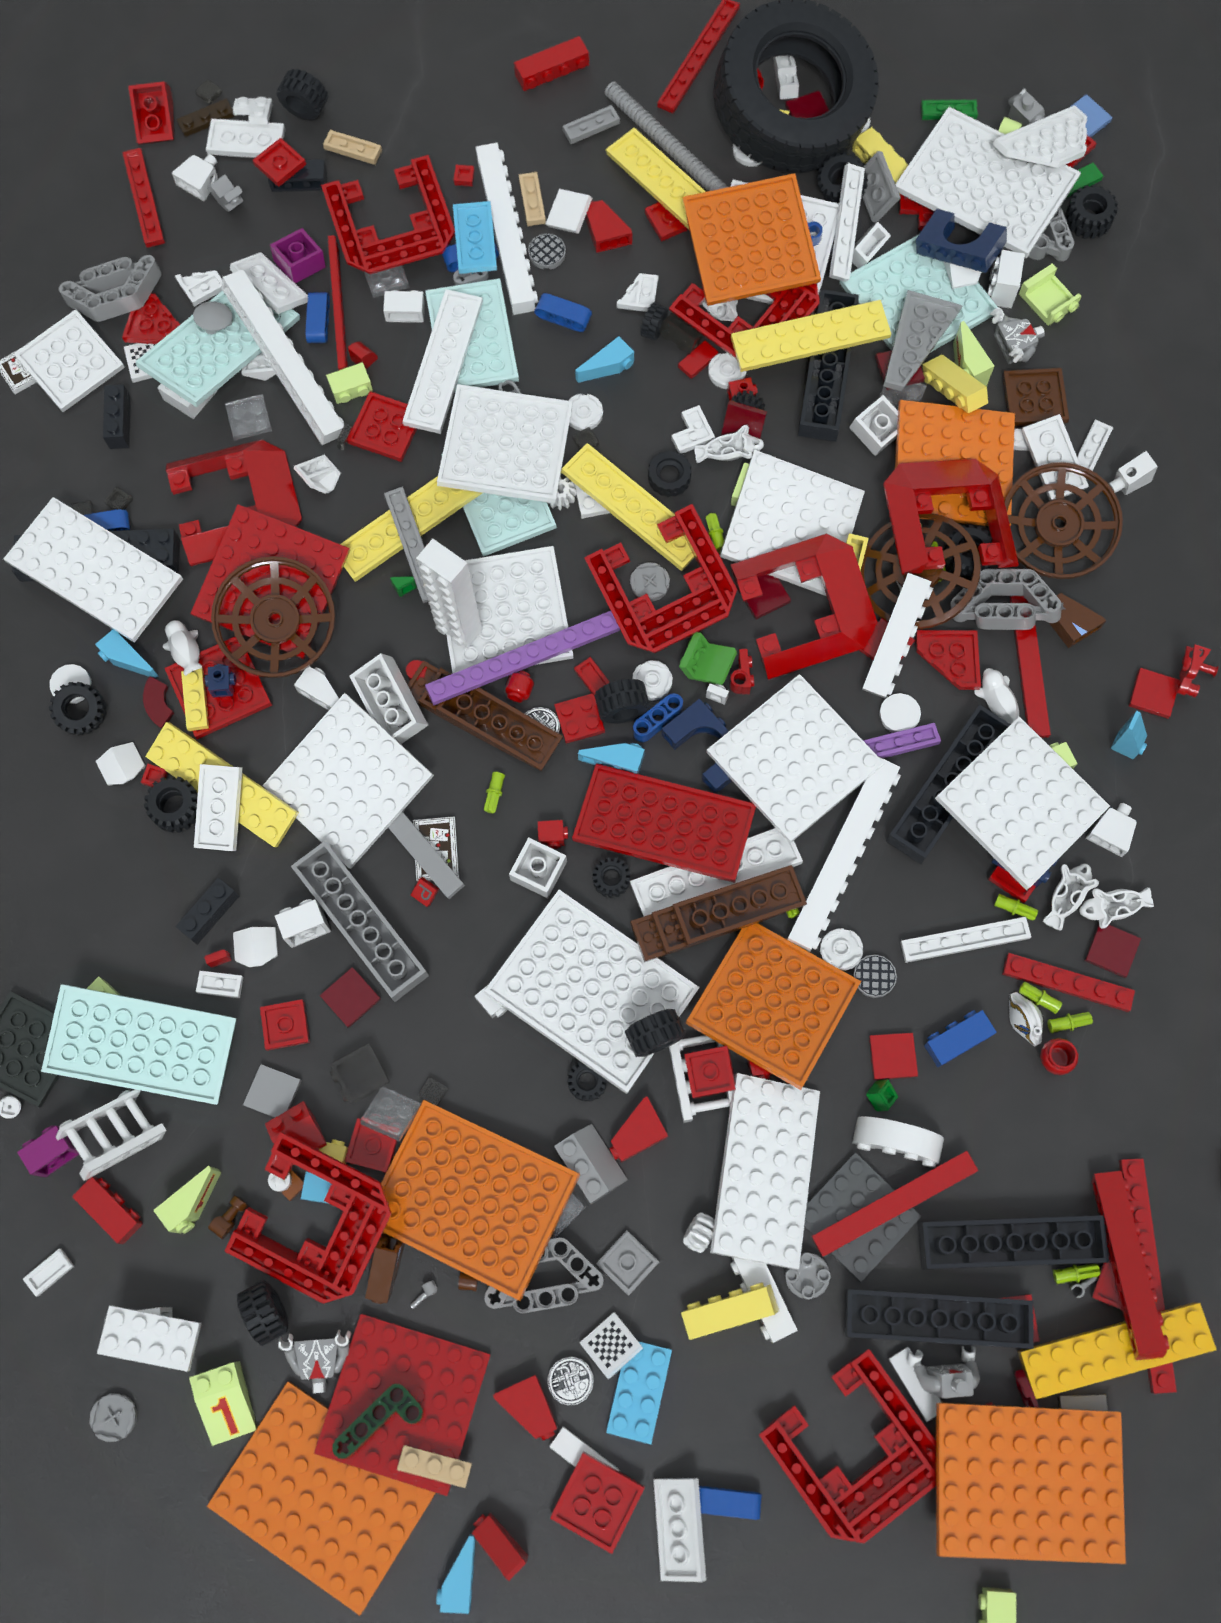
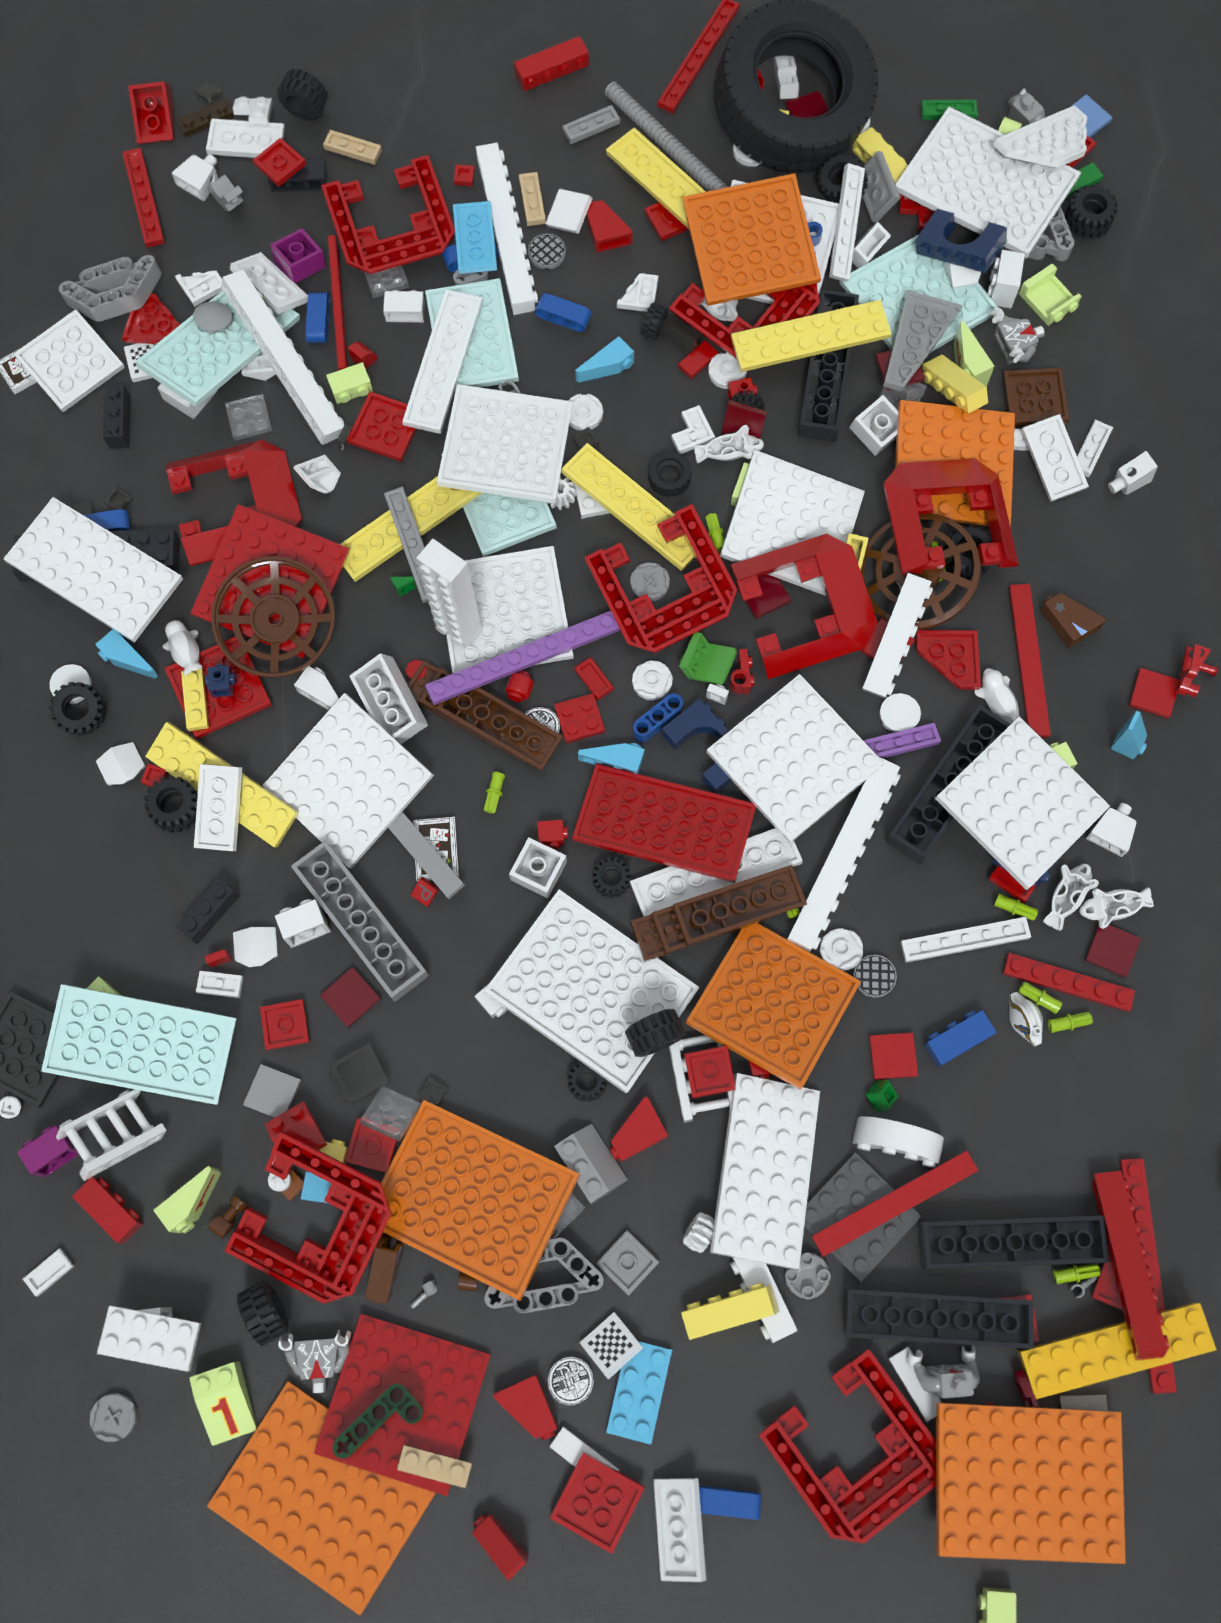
dark red tile [143,676,174,729] -> none
medium azure slope [437,1533,476,1614] -> none
black tyre [594,679,650,724] -> none
light grey piece [950,569,1061,630] -> none
reddish brown dish [1004,462,1123,579] -> none
red piece [1040,1038,1078,1075] -> none

